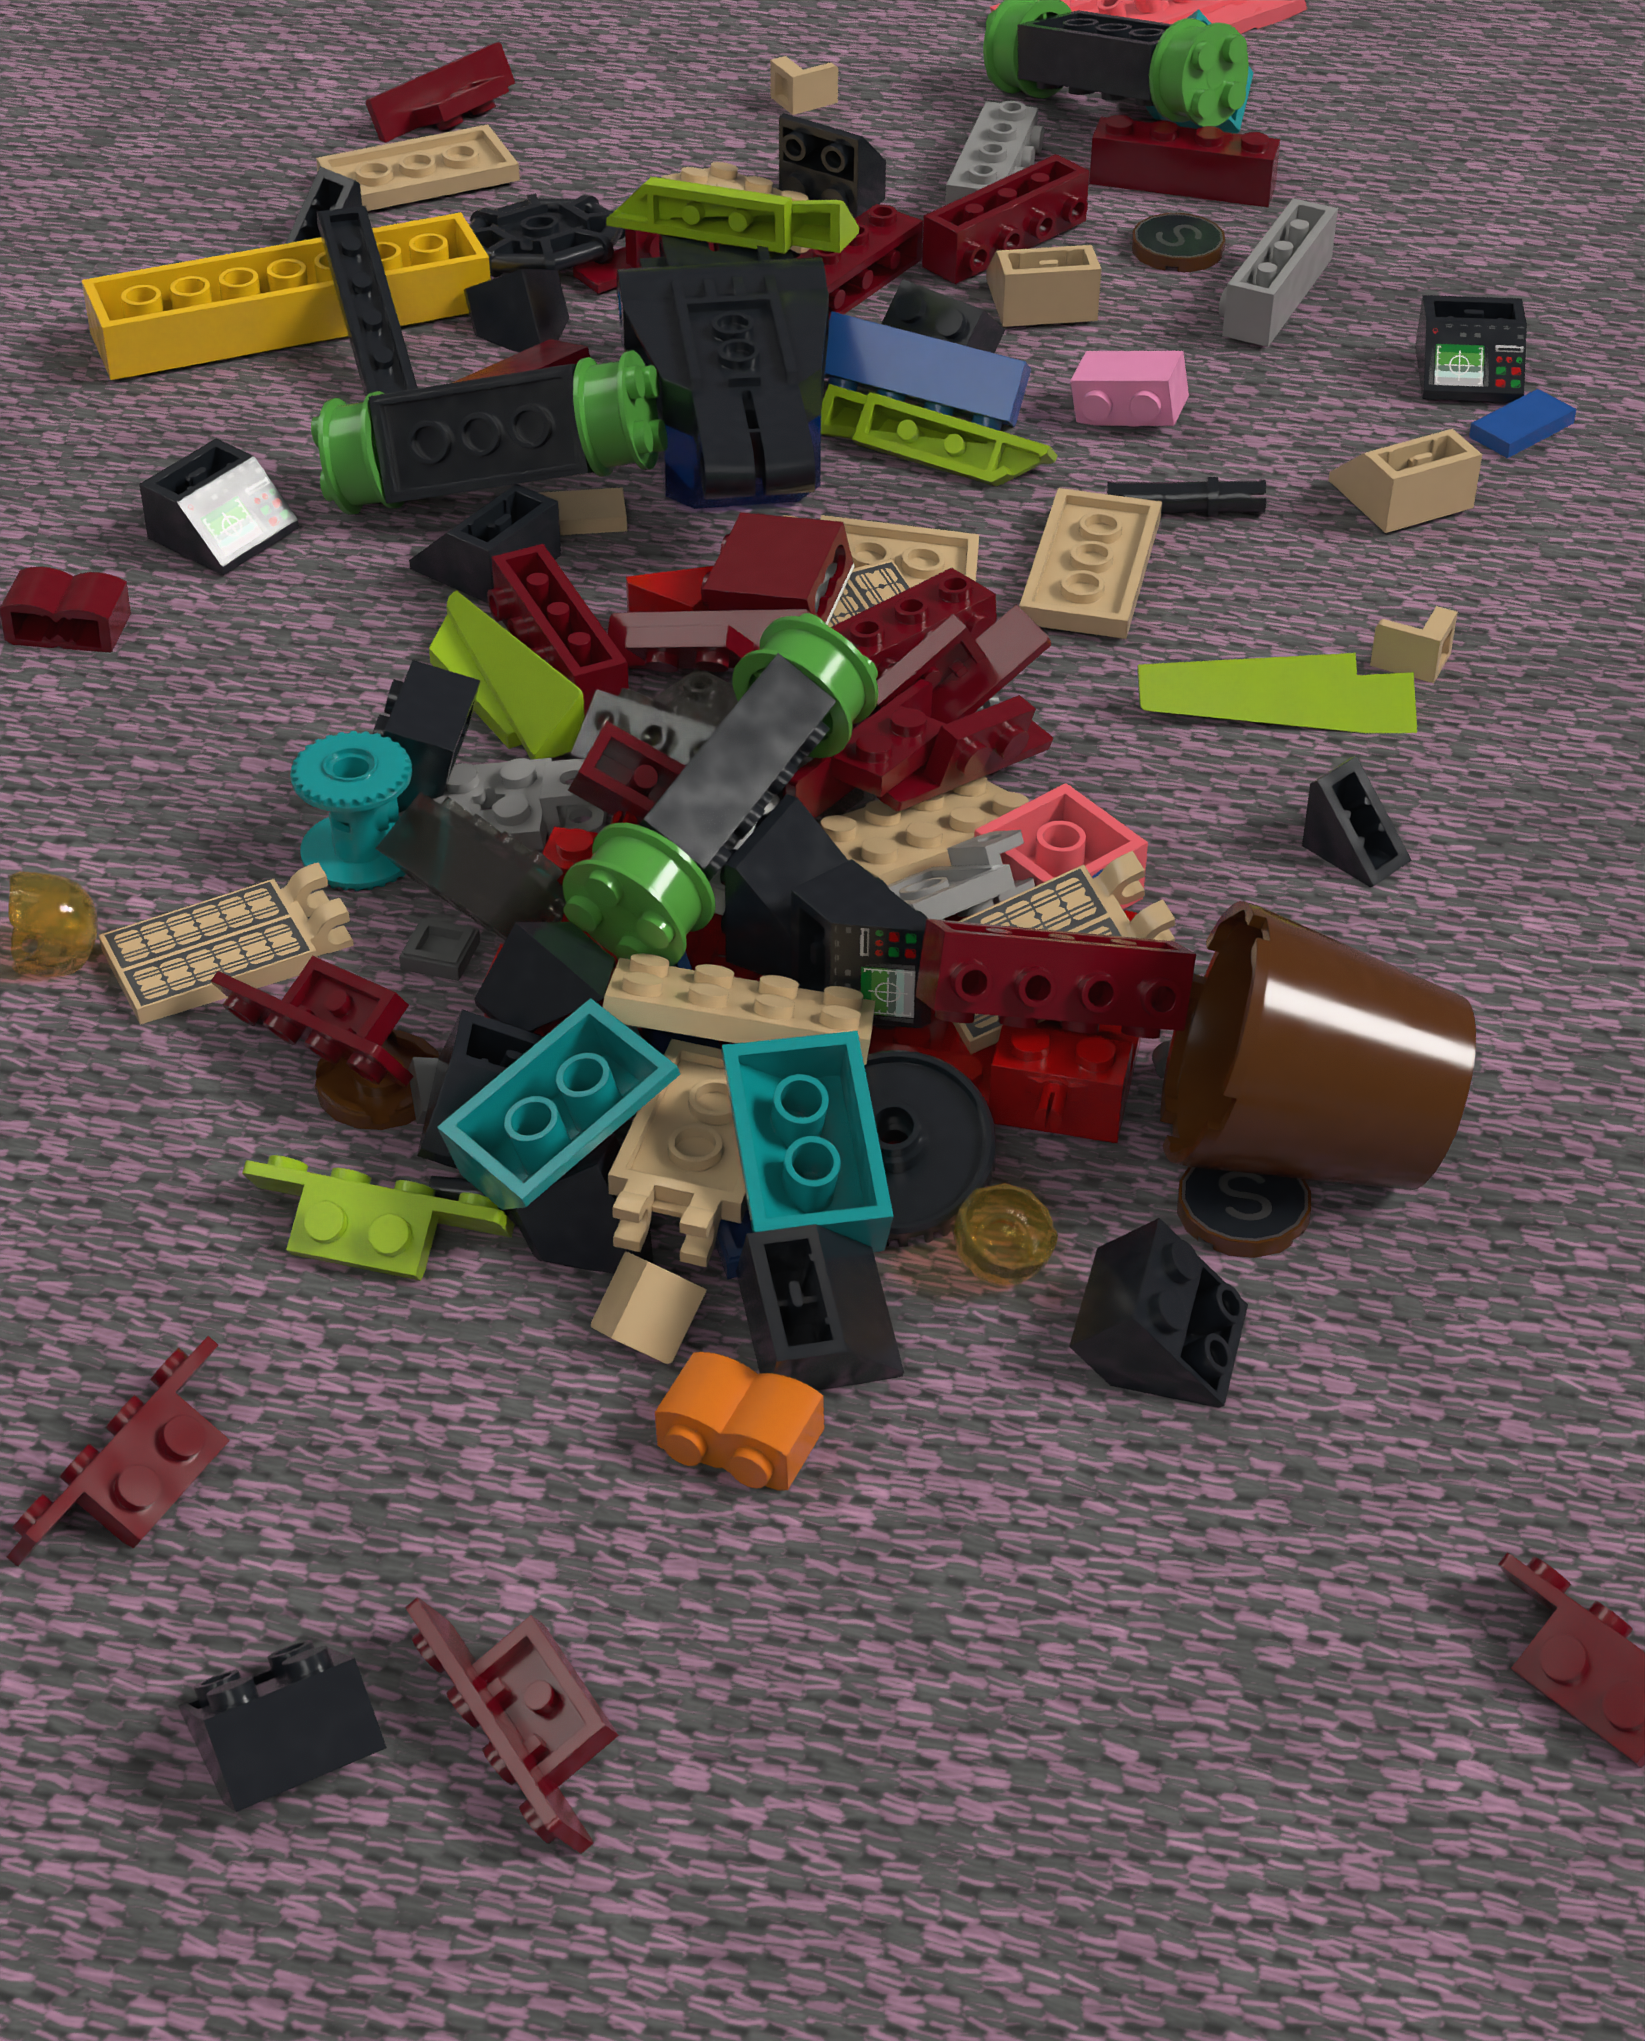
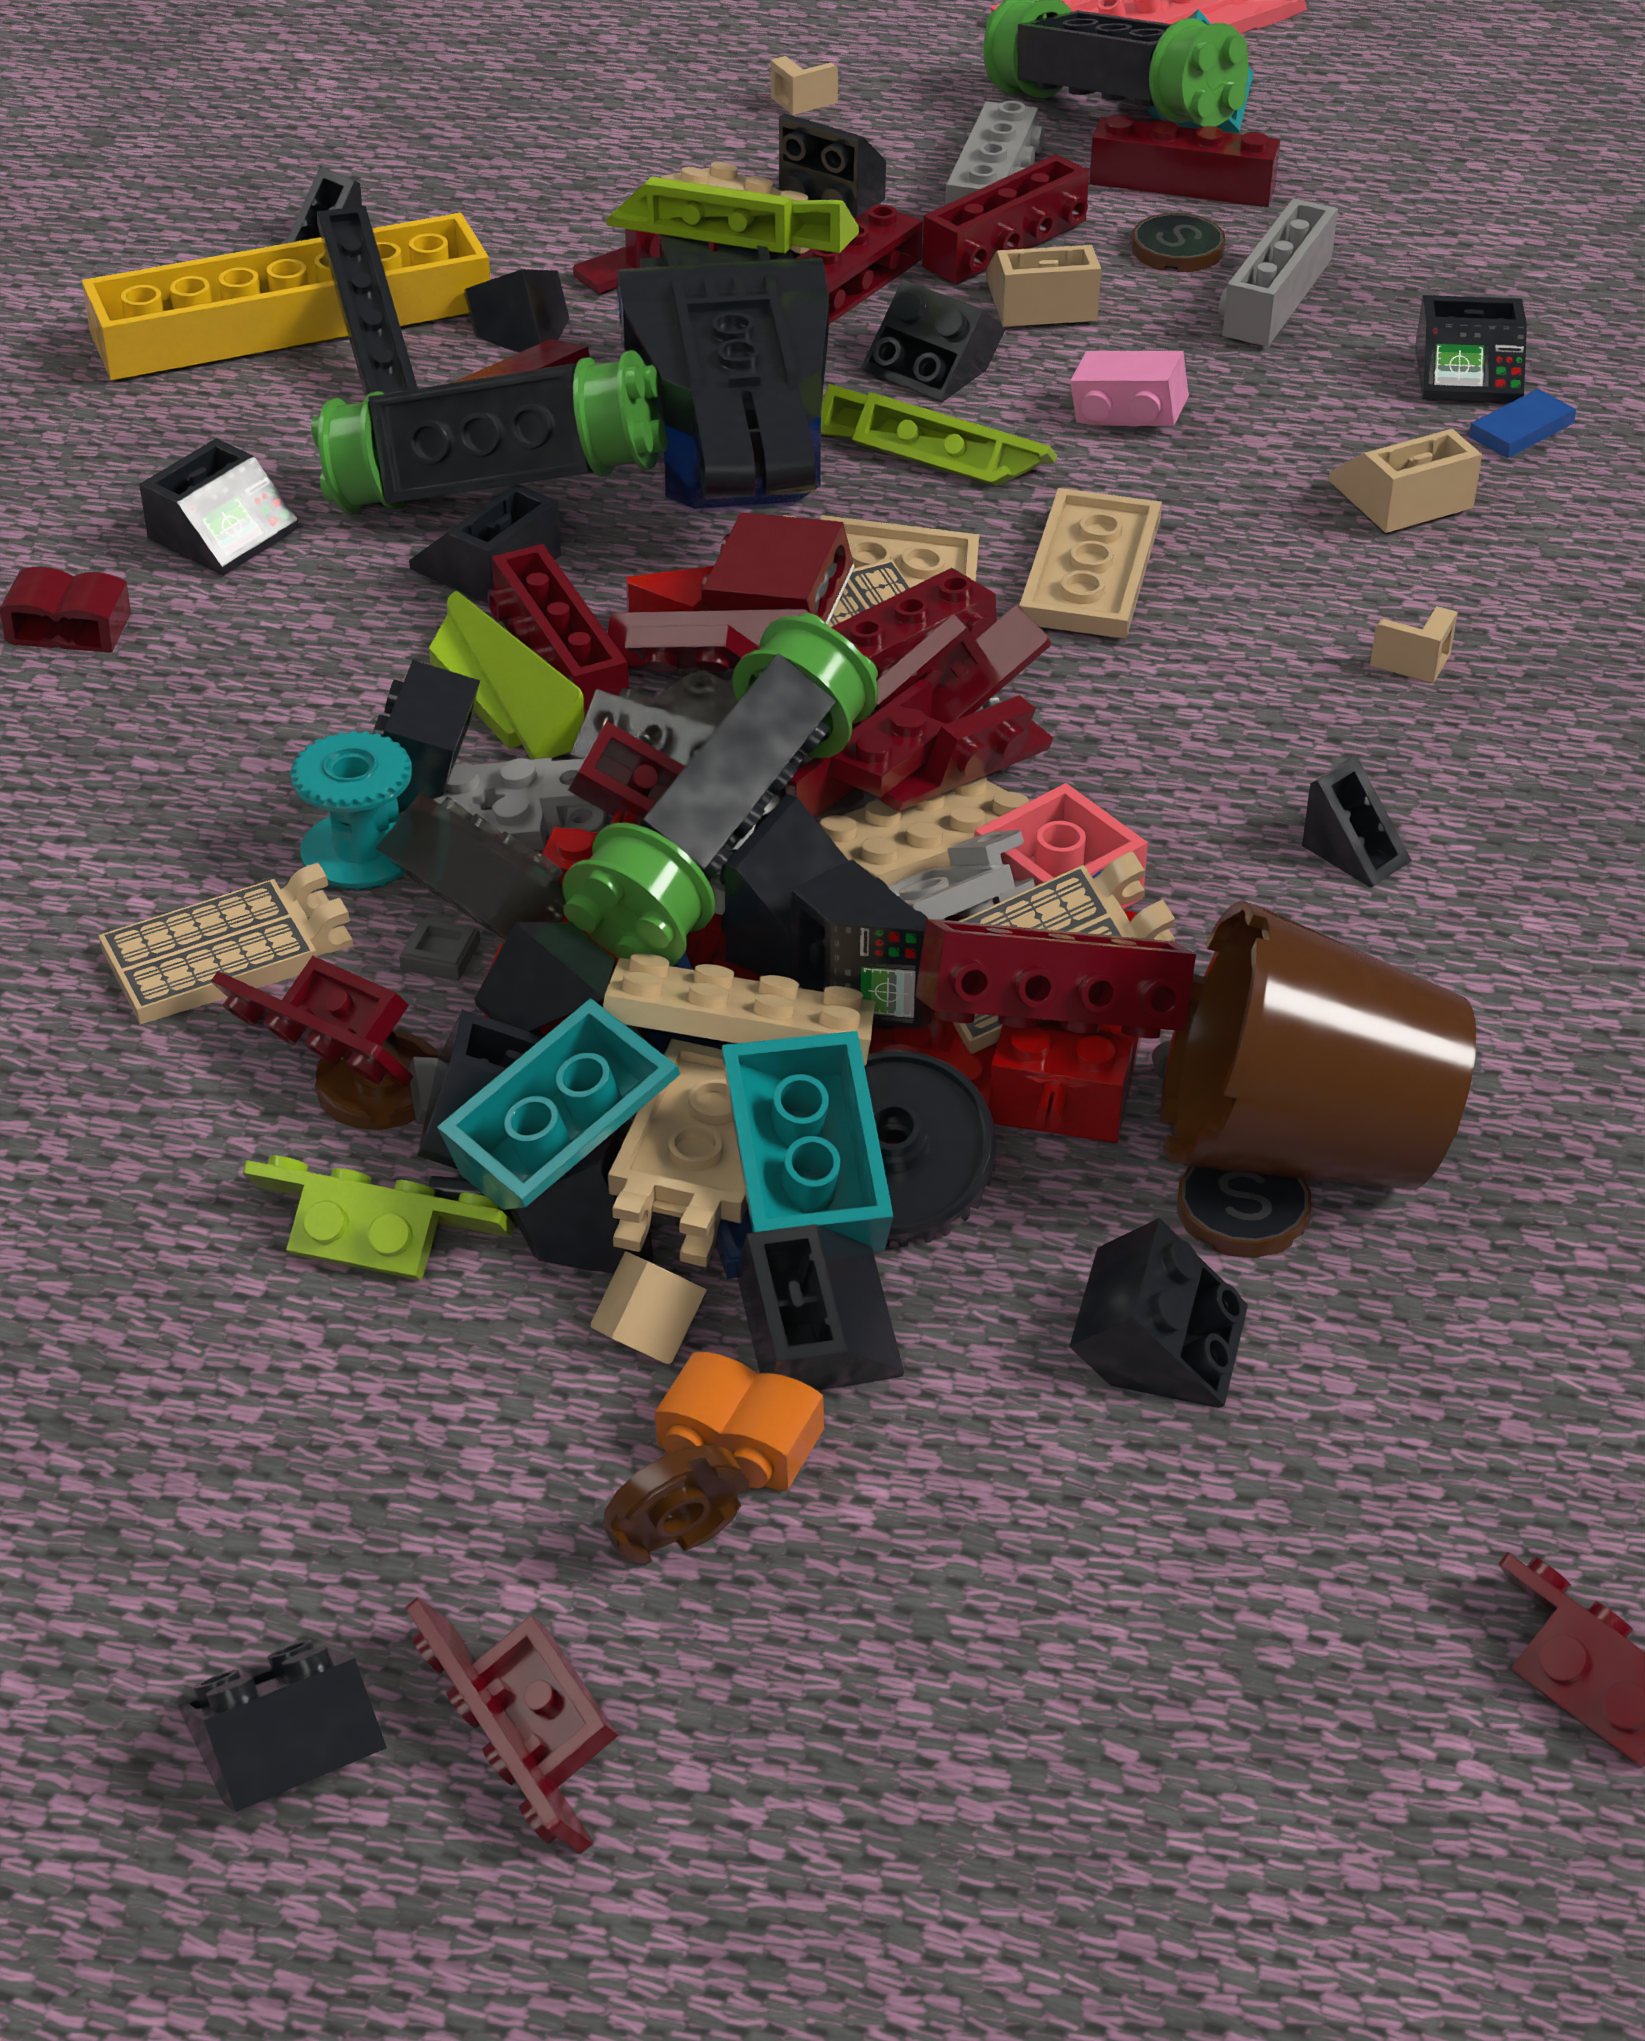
clear yellow helmet [7,871,98,977] -> none
dark red bracket [7,1336,230,1566] -> none
tan plate [316,124,520,212] -> none
dark red bracket [365,42,515,143] -> none
black plate [469,194,625,277] -> none
tan tile [538,488,627,535] -> none
blue brick [825,312,1031,431] -> none
clear yellow hair [953,1183,1058,1286] -> none
black pin [1107,477,1266,517] -> none
lime wedge [1137,653,1417,733] -> none
none -> reddish brown tile [603,1444,749,1564]

